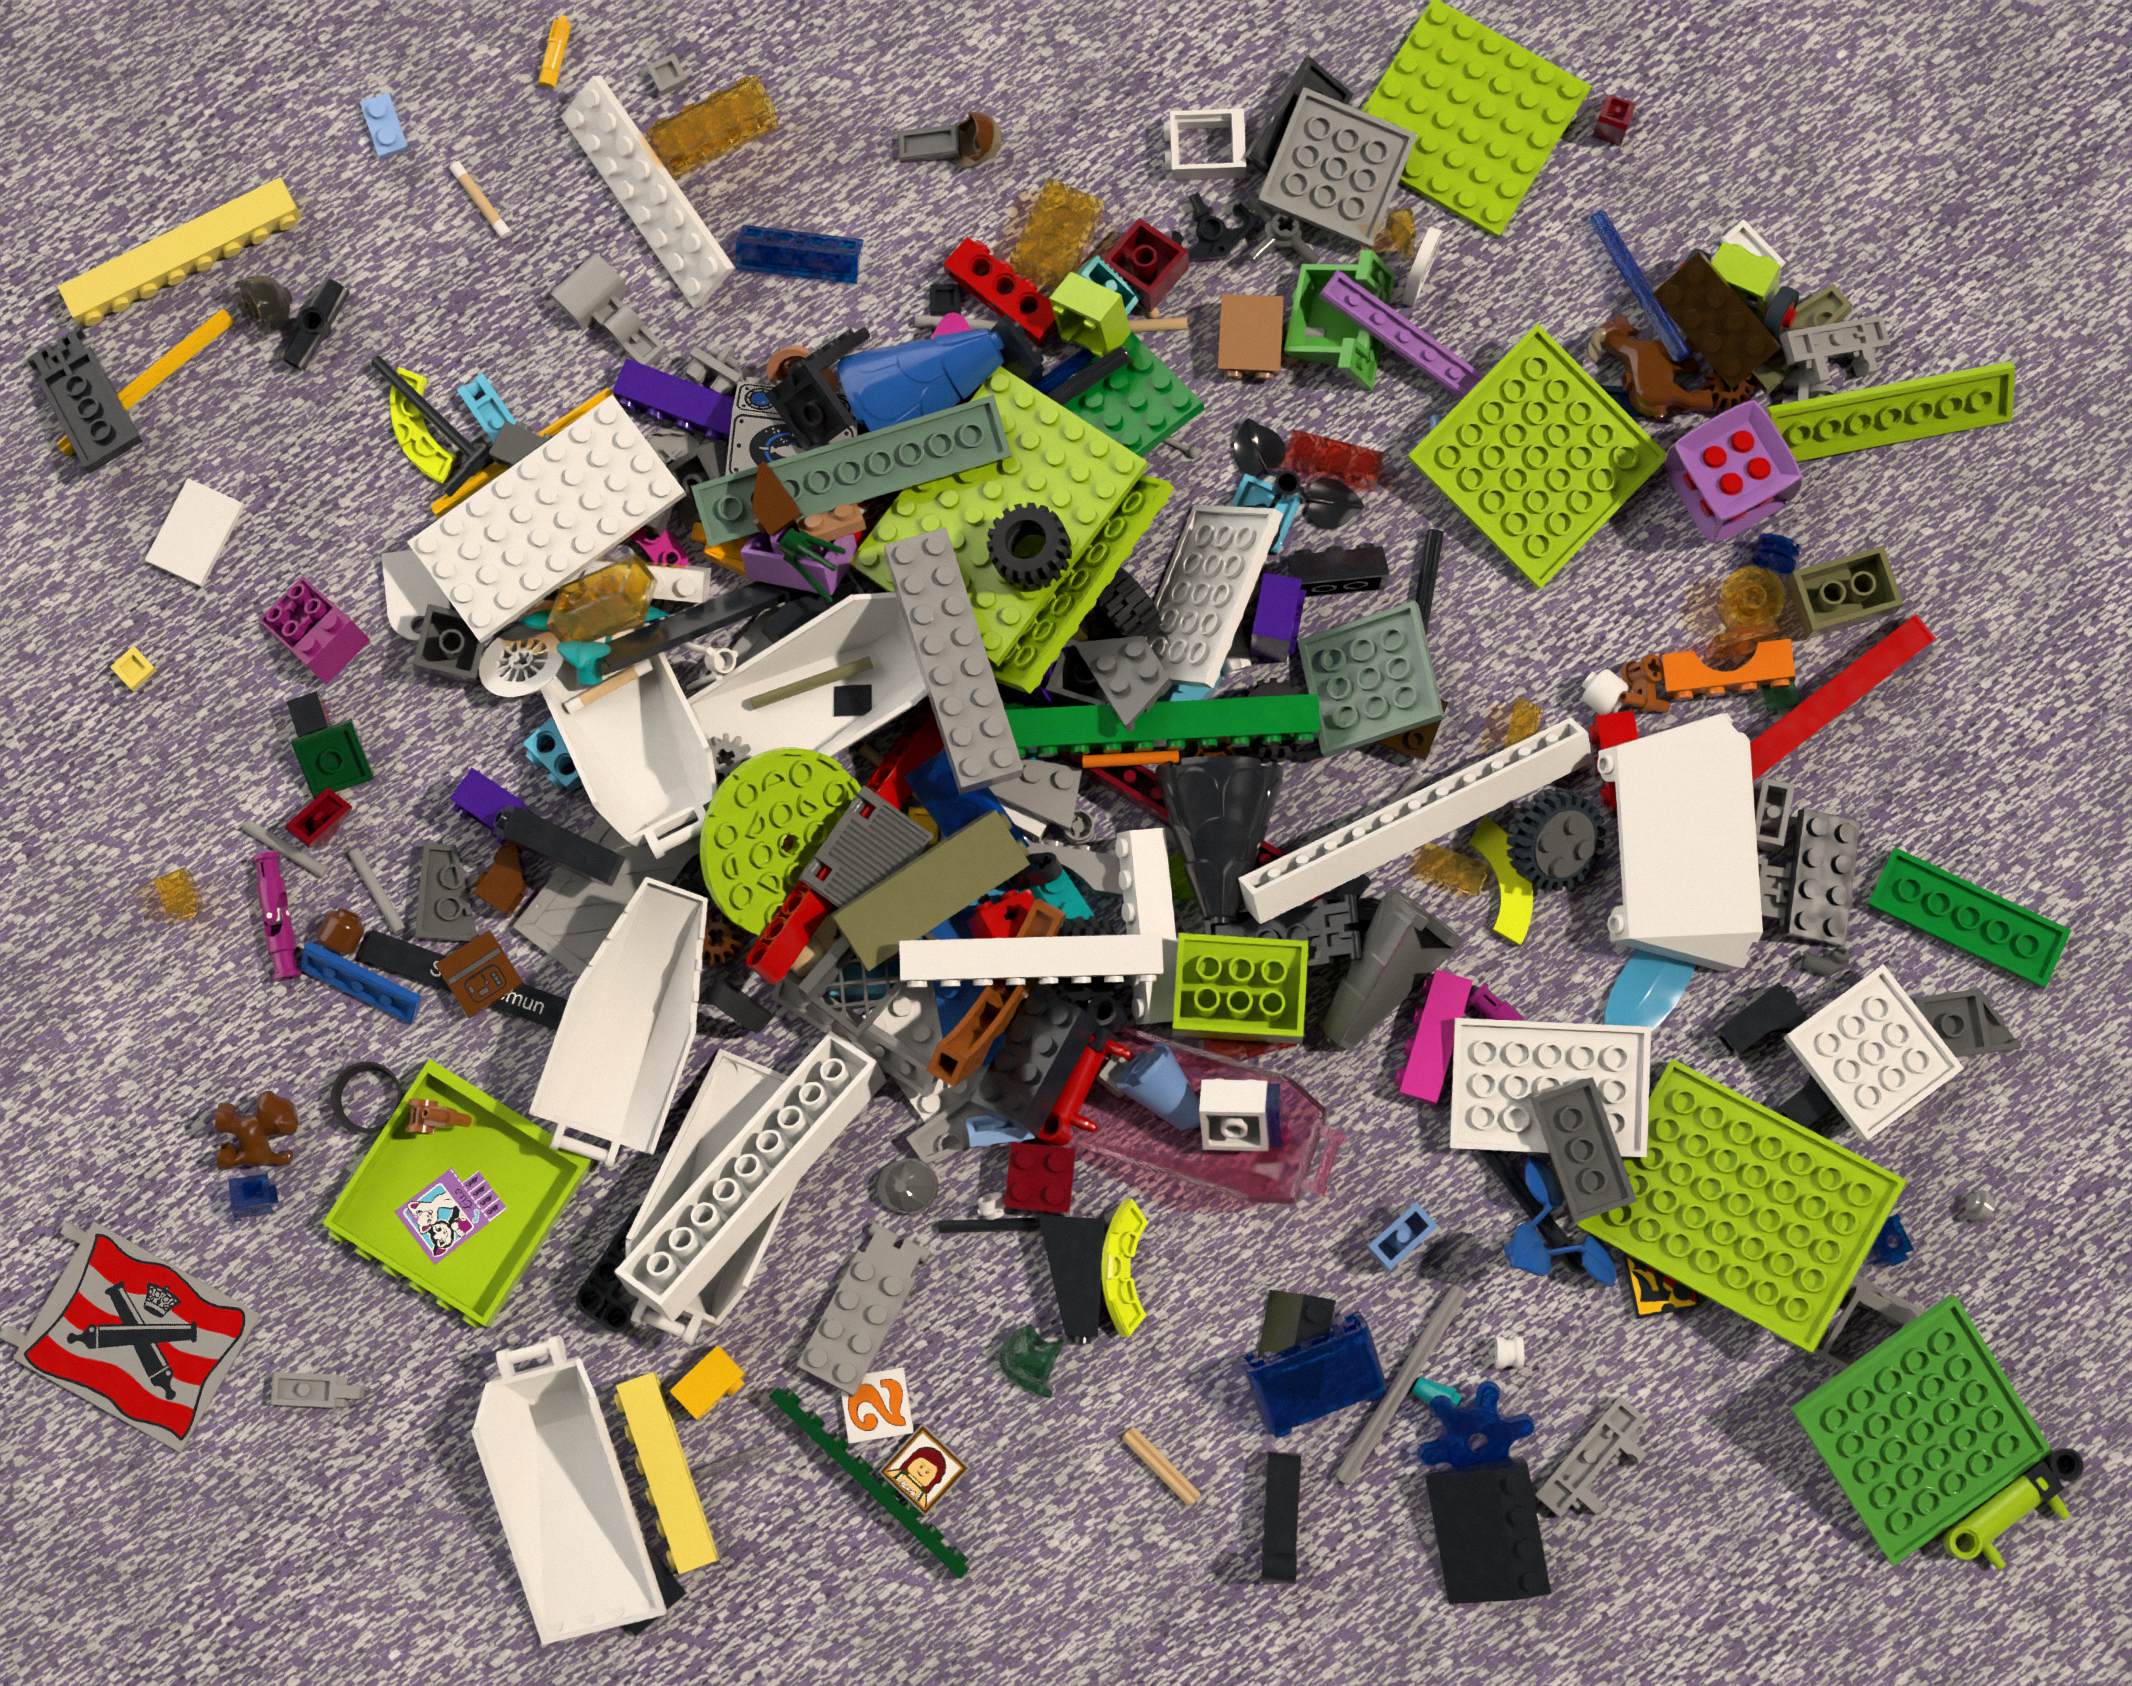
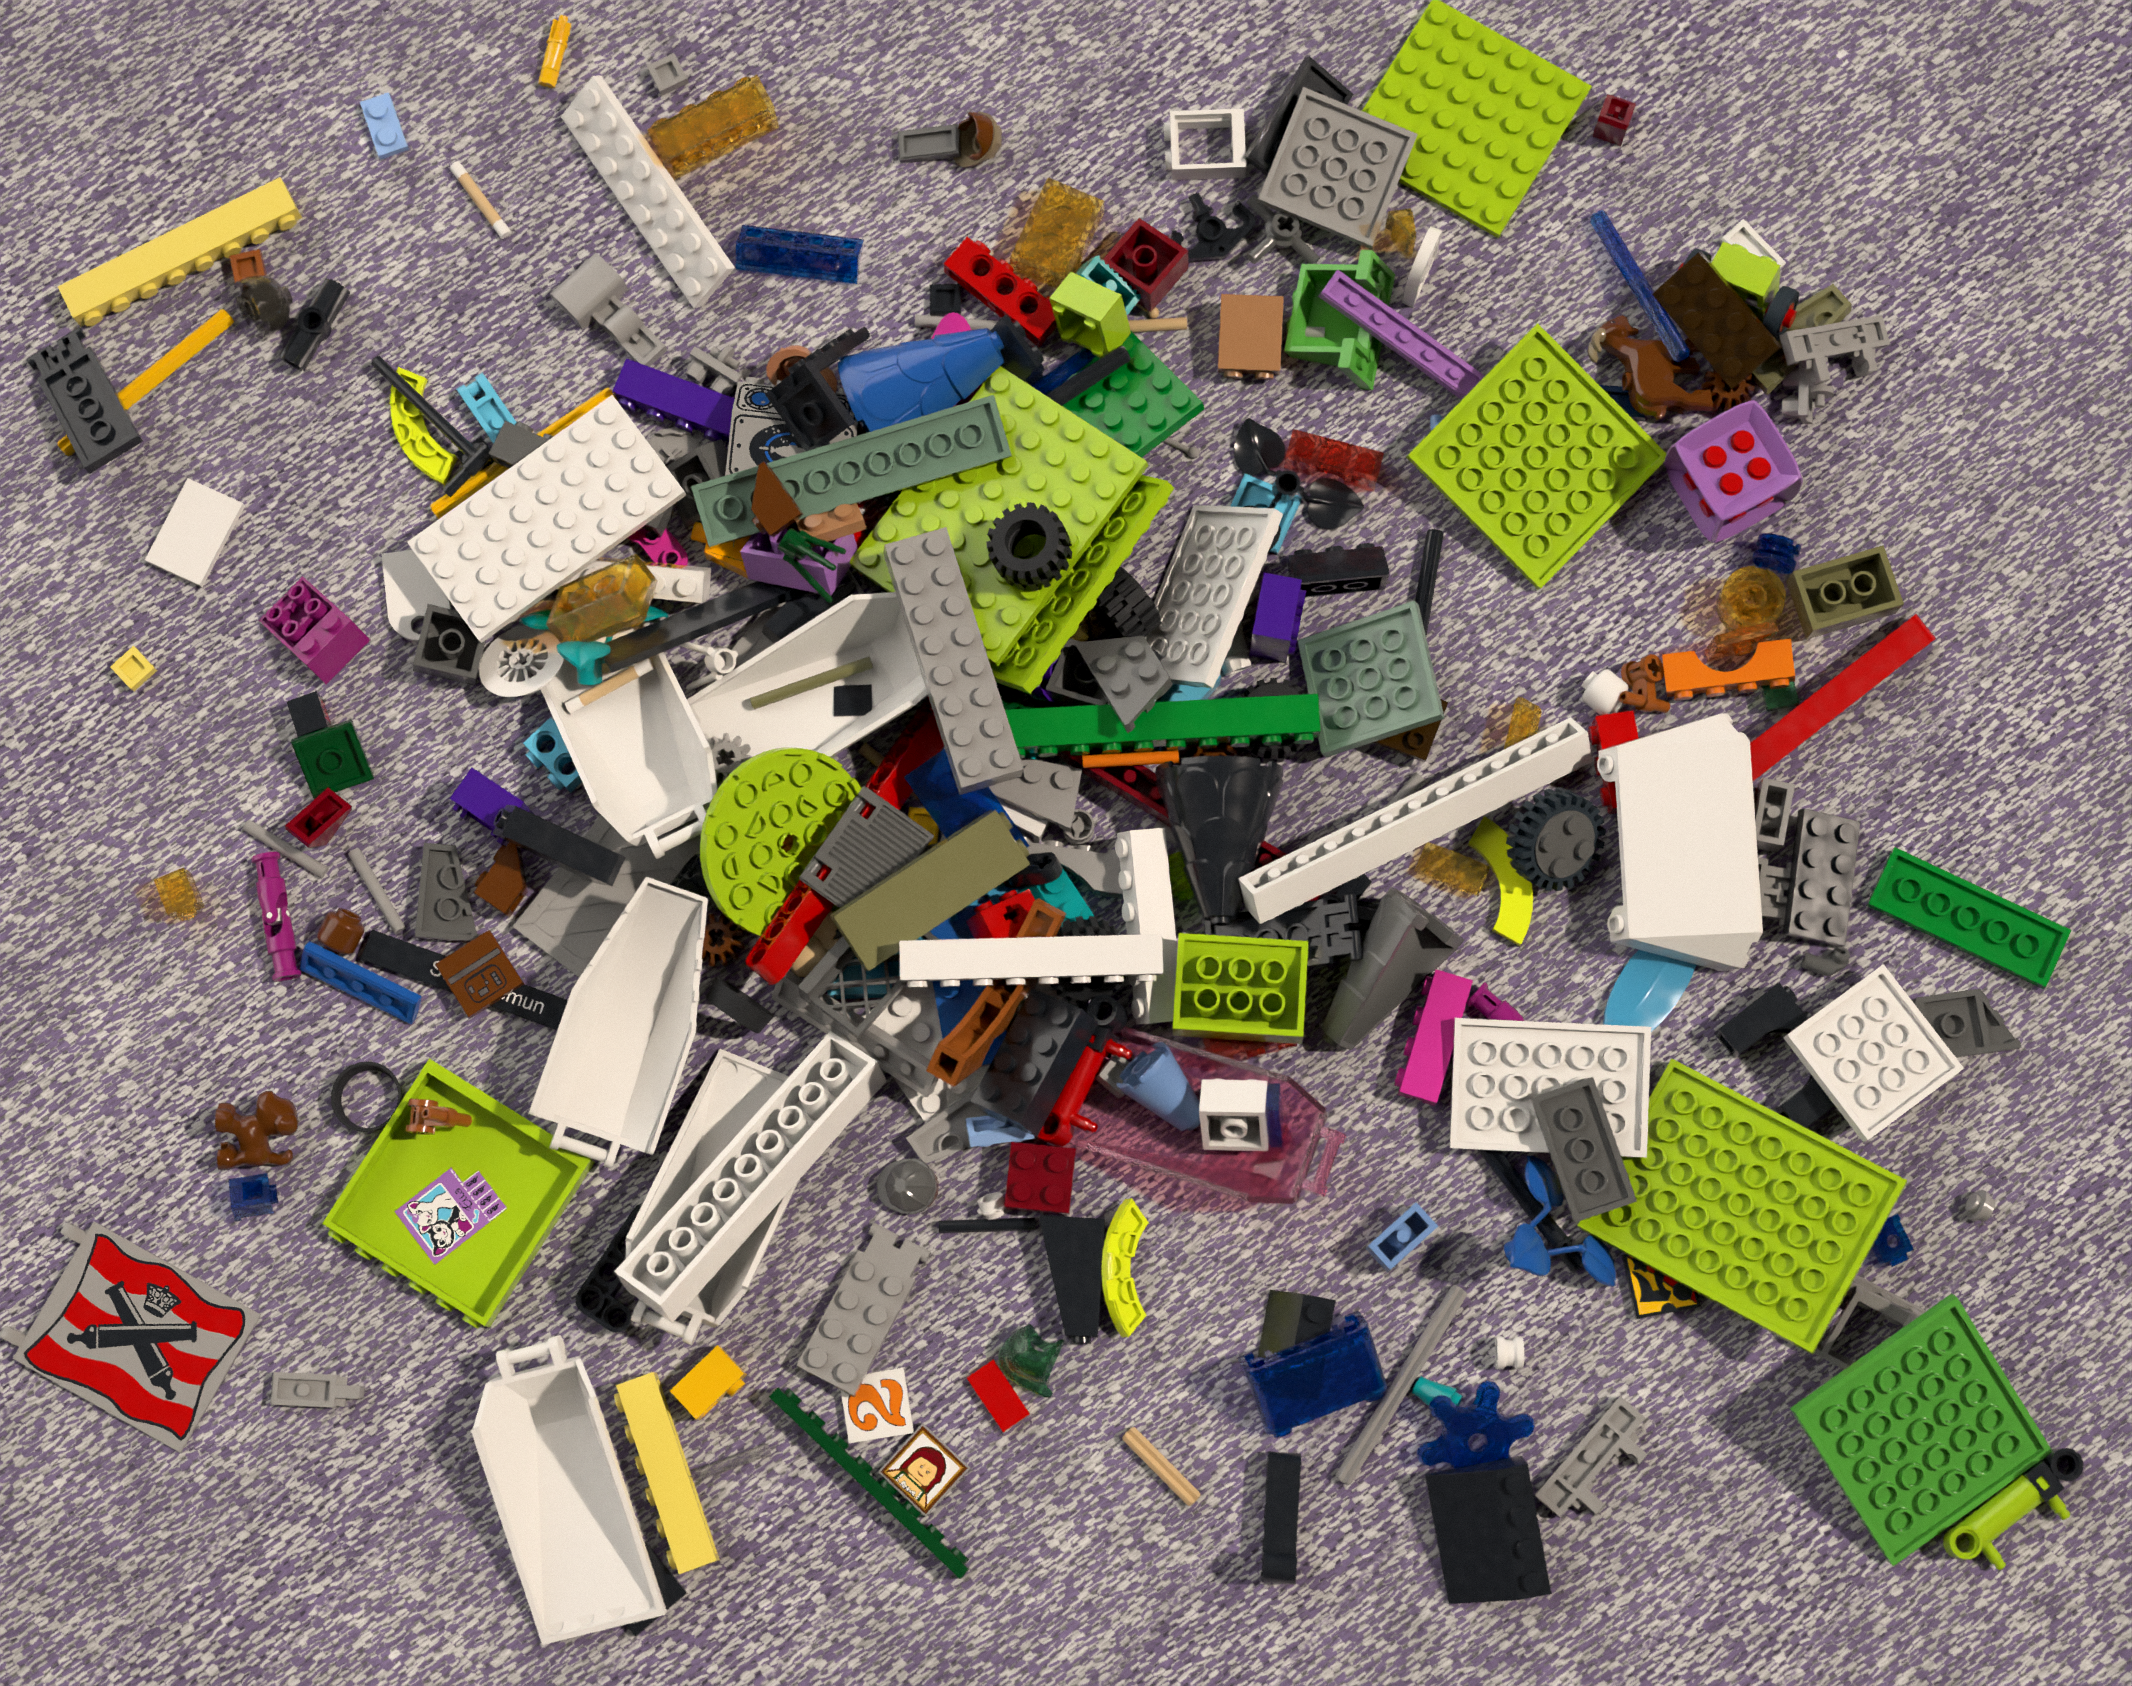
lime plate [1767,361,2015,462] -> none
none -> dark orange plate [229,249,268,288]
none -> red tile [967,1359,1030,1433]

